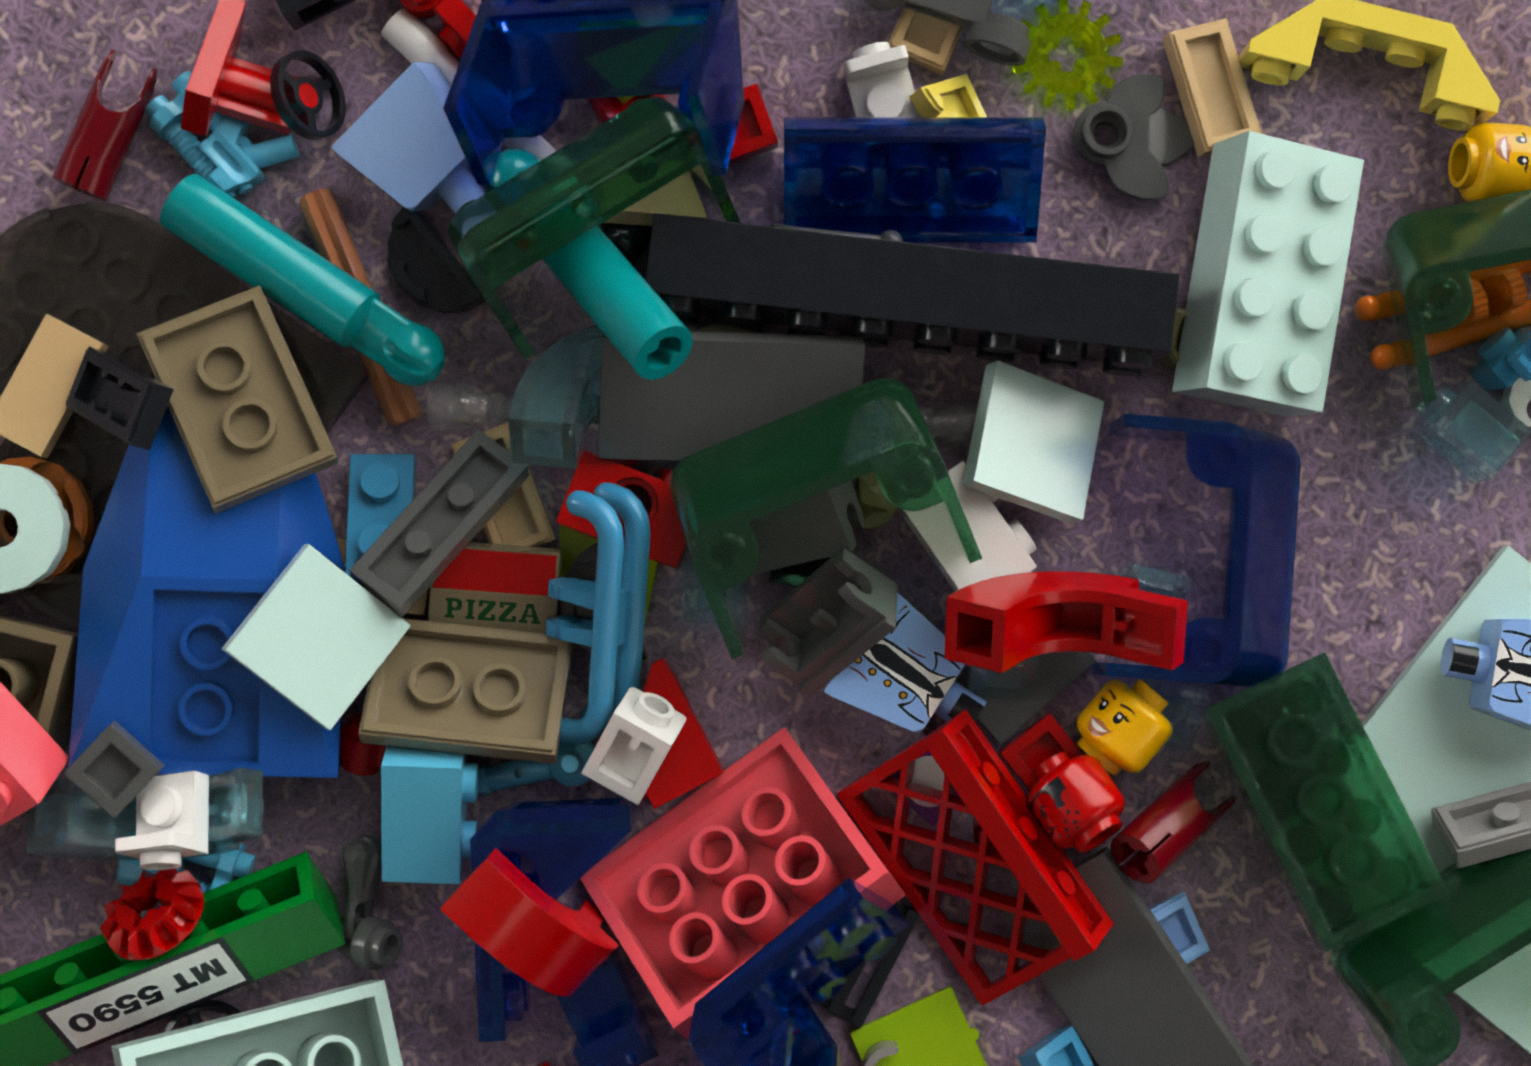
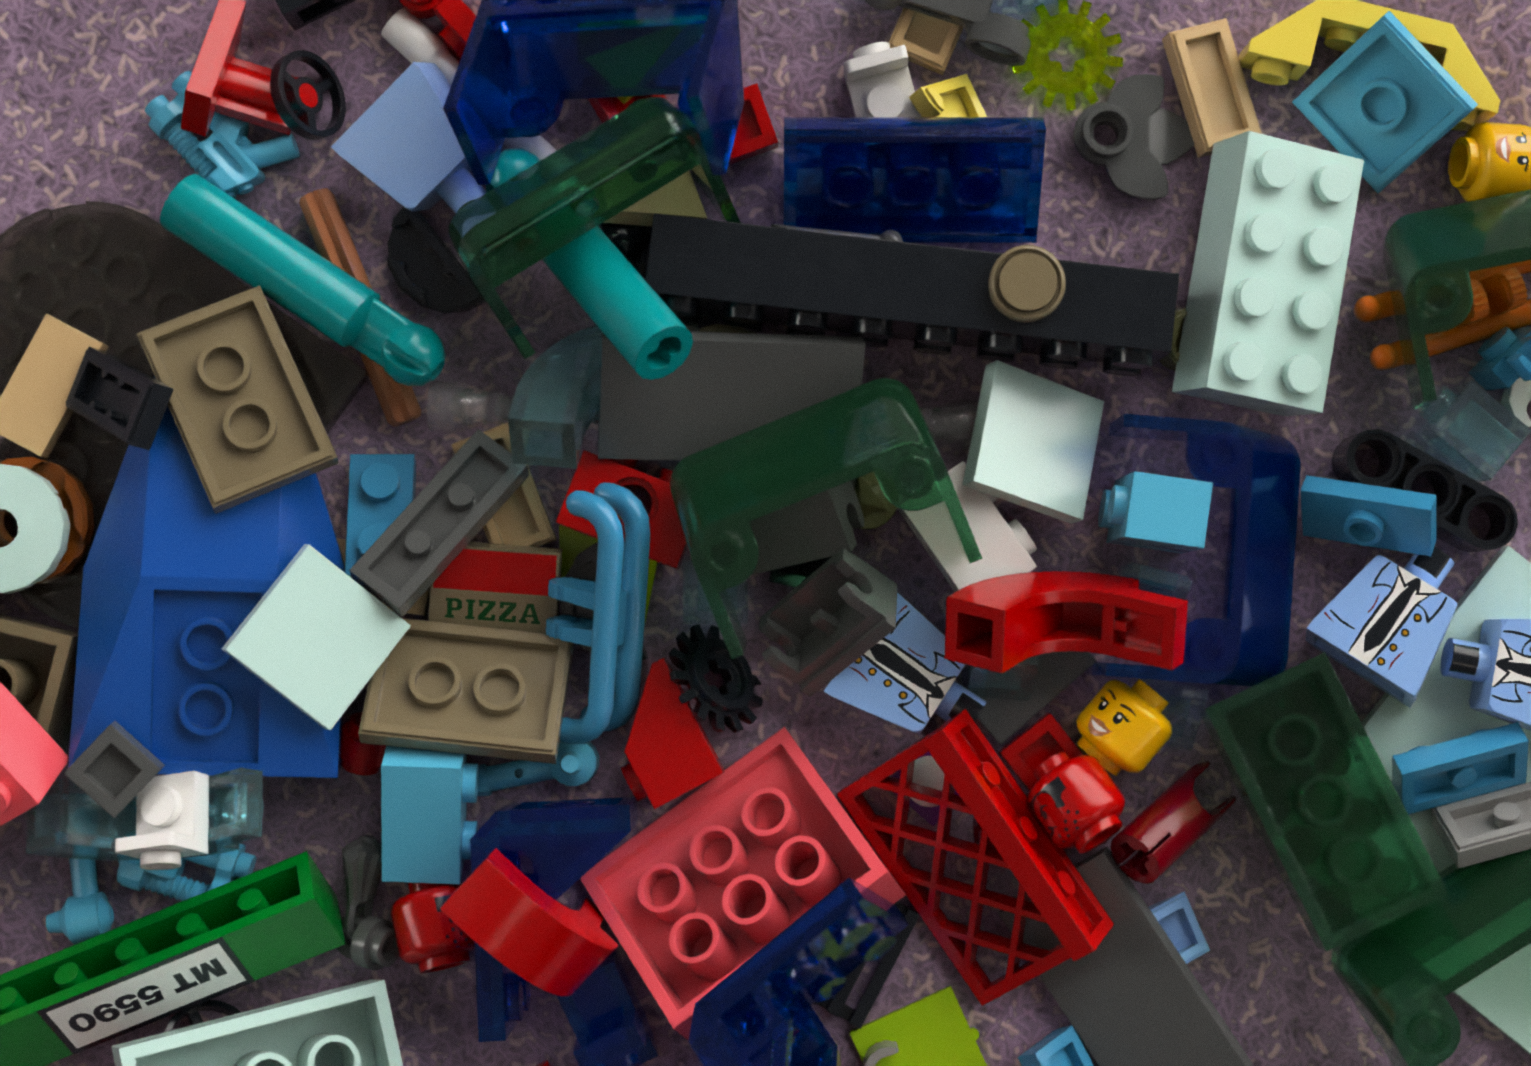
dark red piece [52,50,157,202] -> none
red gear [100,869,205,960] -> none
white bracket [581,687,687,805] -> none
none -> medium azure piece [46,807,114,944]
none -> red head [391,883,479,974]
none -> black gear [669,624,763,733]
none -> dark tan piece [988,245,1066,323]
none -> medium azure brick [1098,471,1213,554]
none -> medium azure tile [1292,11,1478,193]
none -> dark azure plate [1300,475,1436,556]
none -> light blue torso [1306,546,1458,708]
none -> black beam [1332,429,1518,552]
none -> dark azure plate [1392,722,1529,816]

